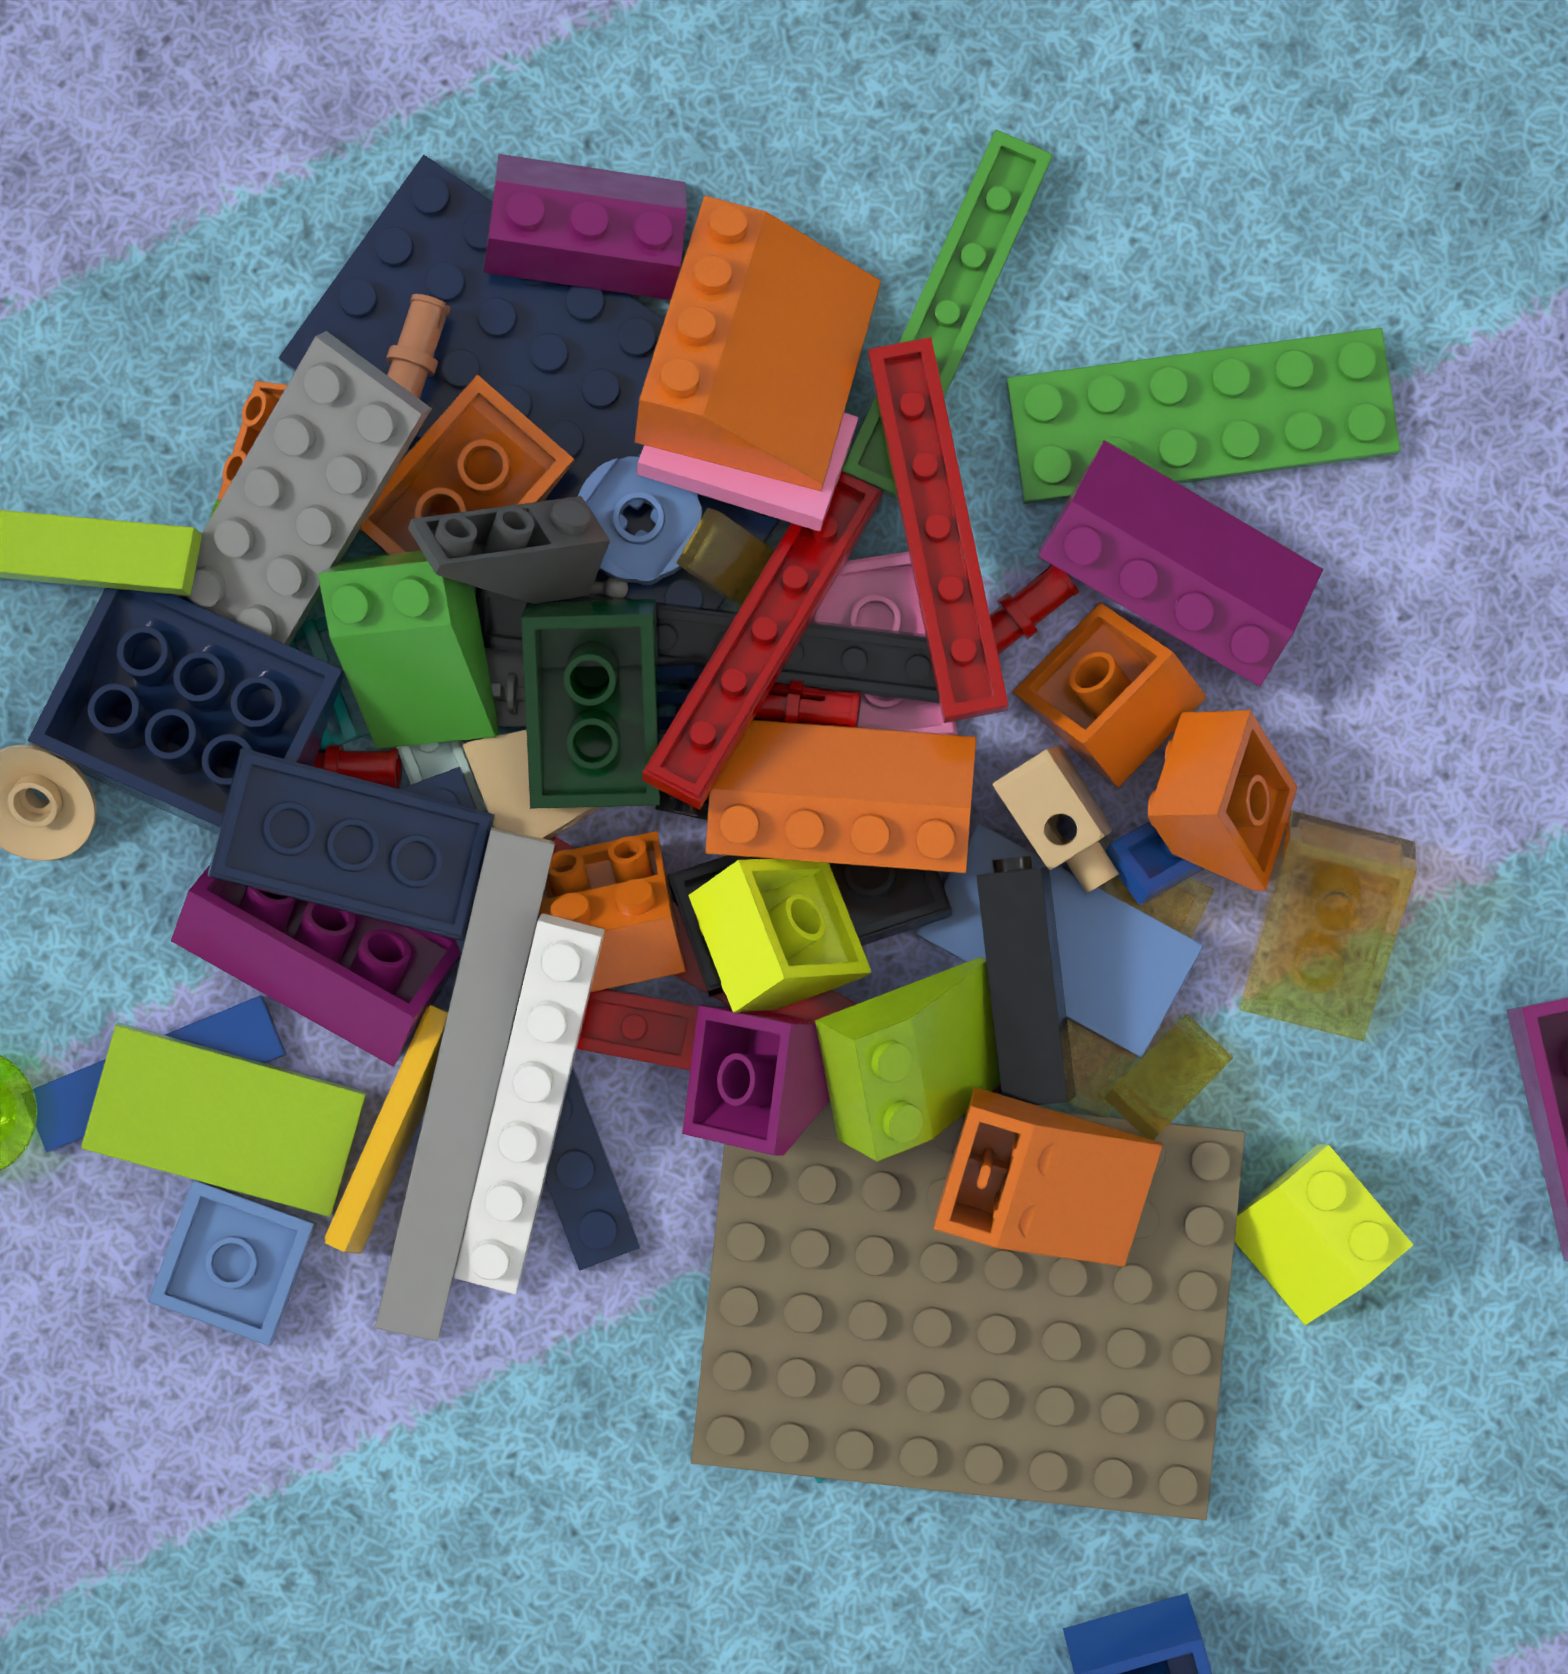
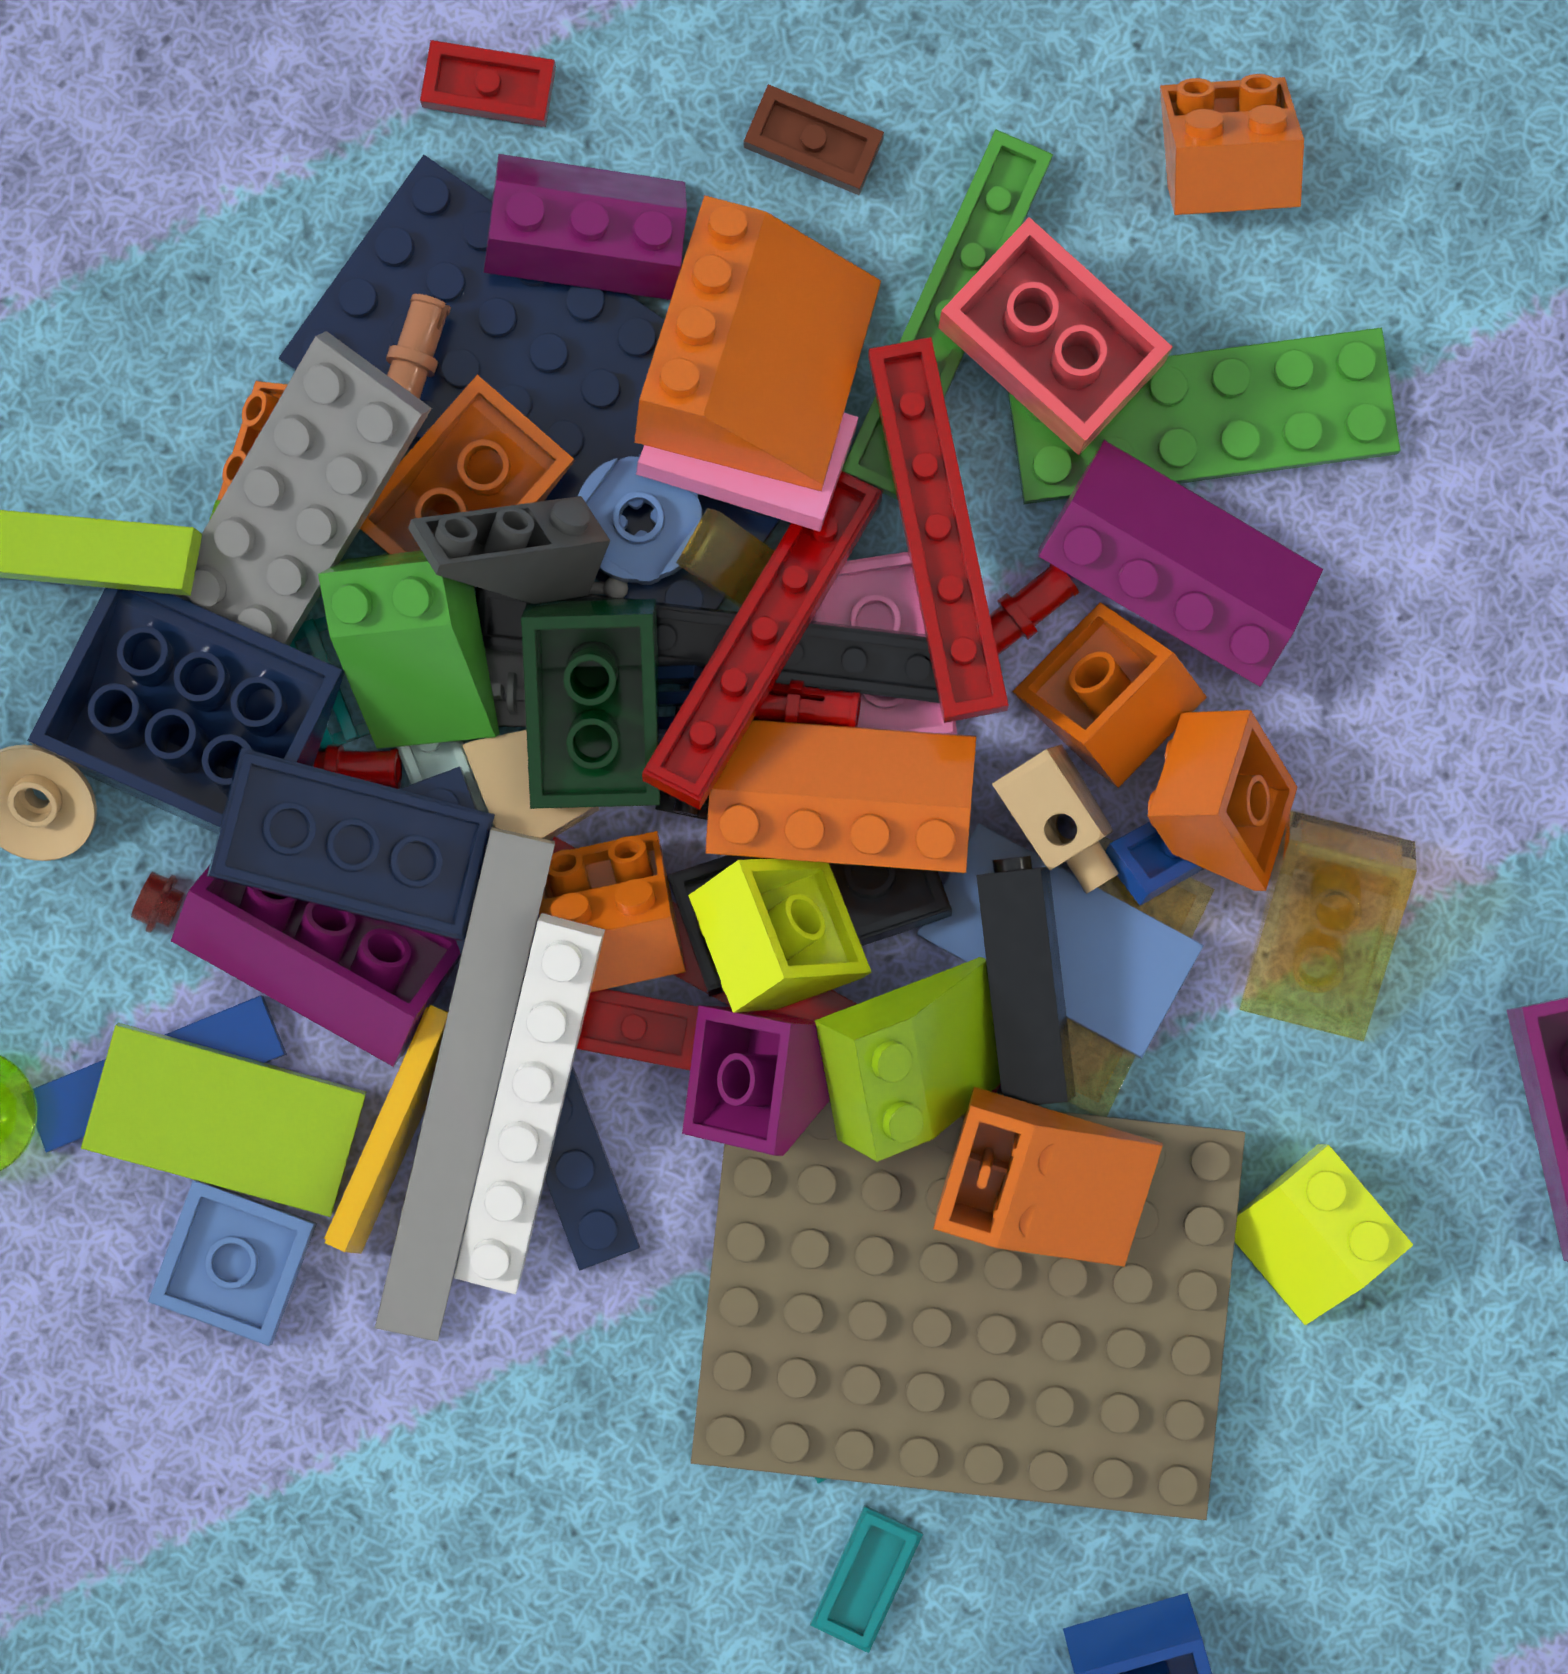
clear yellow tile [1104,1014,1234,1140] -> none
none -> clear red plate [131,871,185,933]
none -> red plate [420,40,556,127]
none -> copper plate [744,84,884,195]
none -> teal tile [810,1505,923,1653]
none -> coral brick [938,217,1173,455]
none -> orange slope [1160,74,1304,215]

